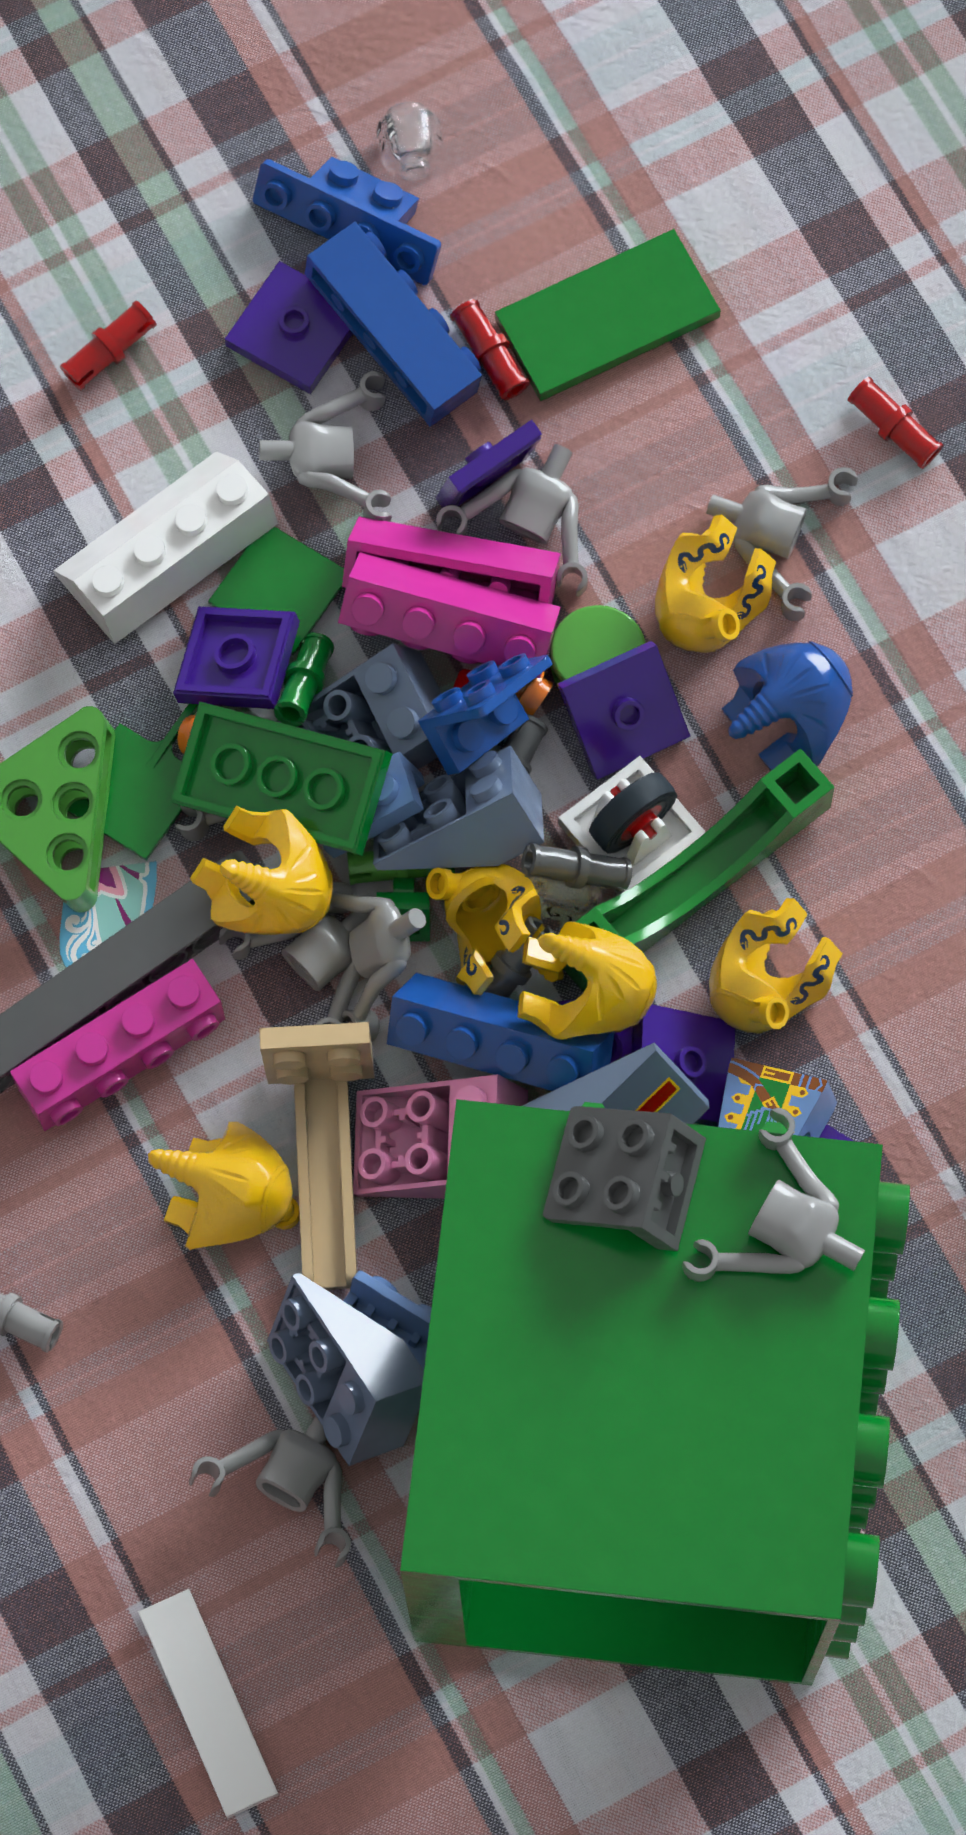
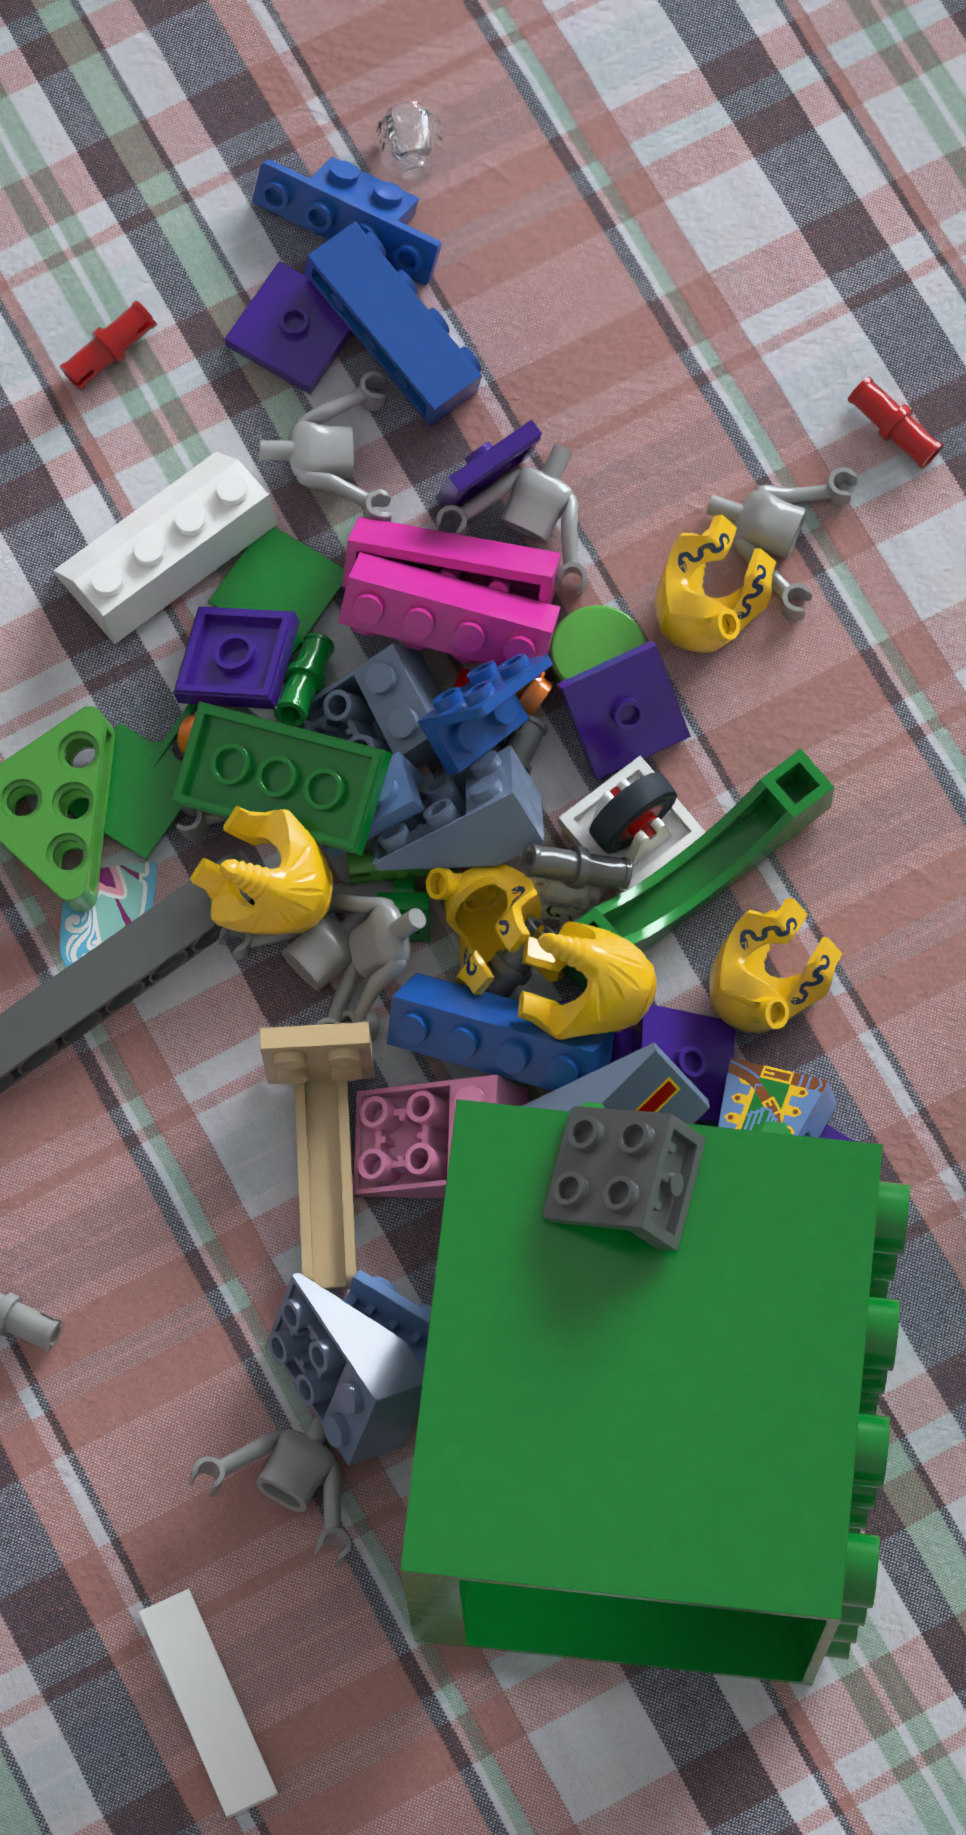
dark pink brick [10,958,225,1131] -> none
yellow piece [148,1122,300,1250] -> none
red pin [450,299,530,400] -> none
green tile [495,229,721,402] -> none
light grey piece [682,1108,865,1282] -> none
blue piece [722,641,853,771] -> none

